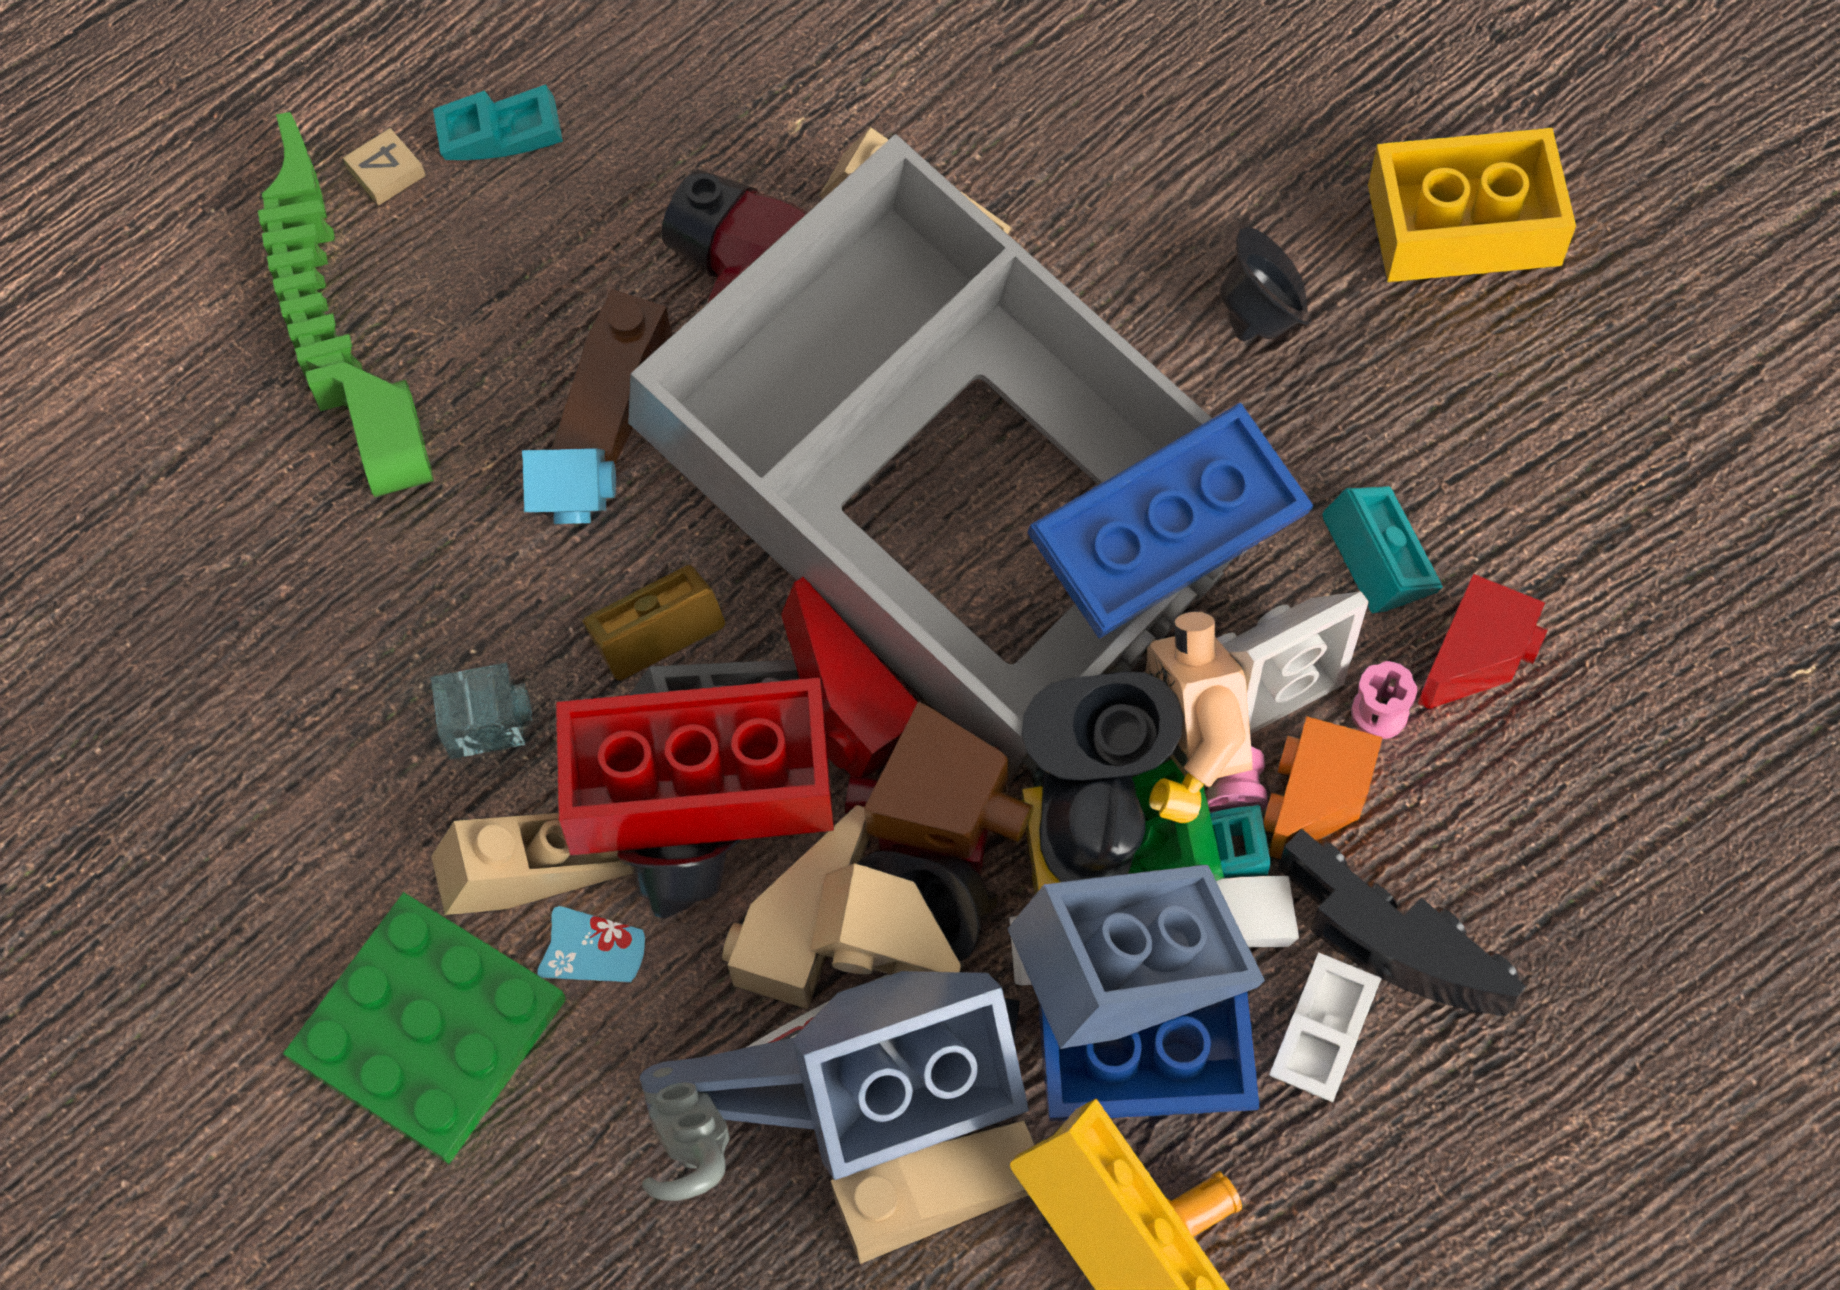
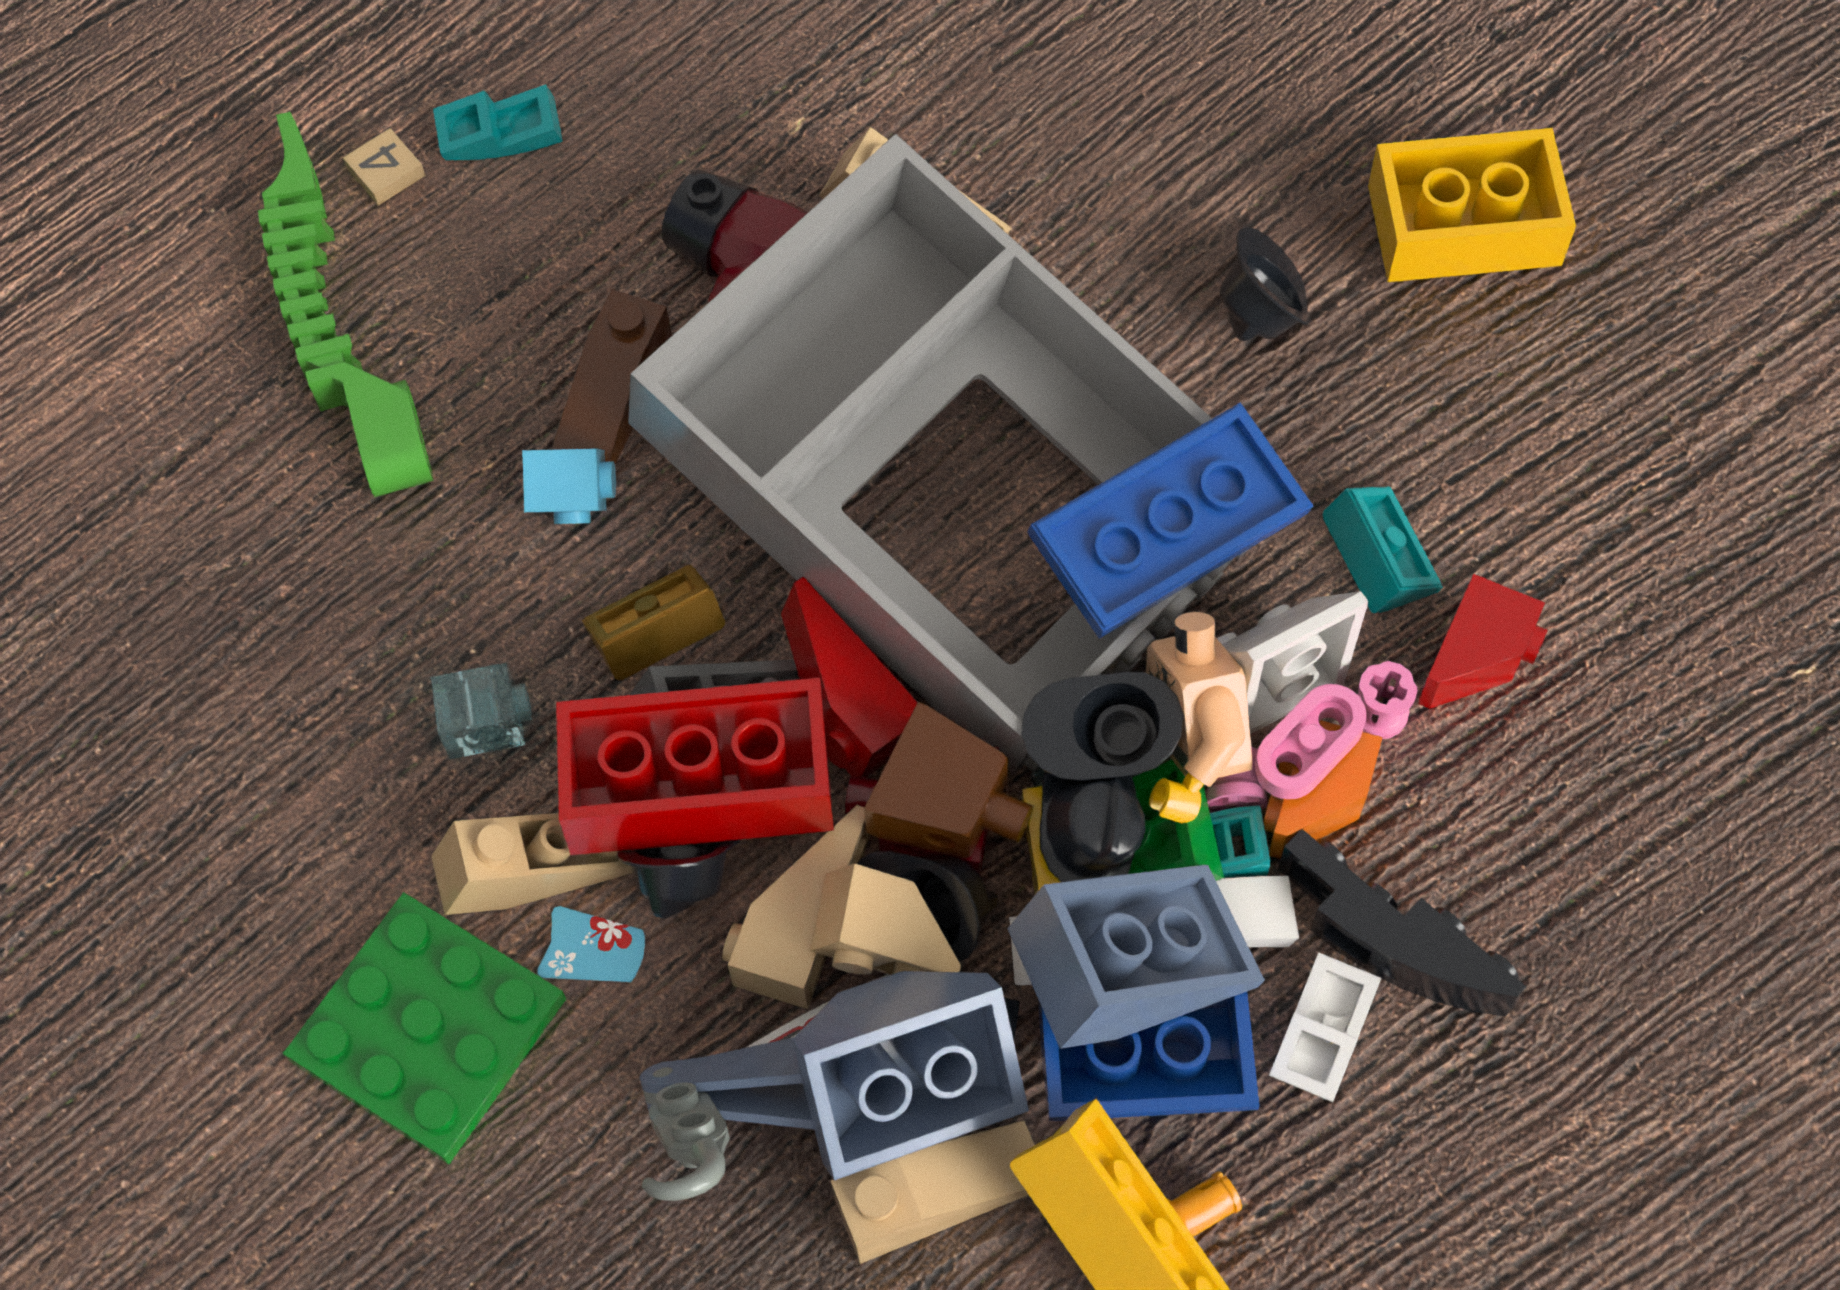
none -> bright pink plate [1255,684,1366,799]

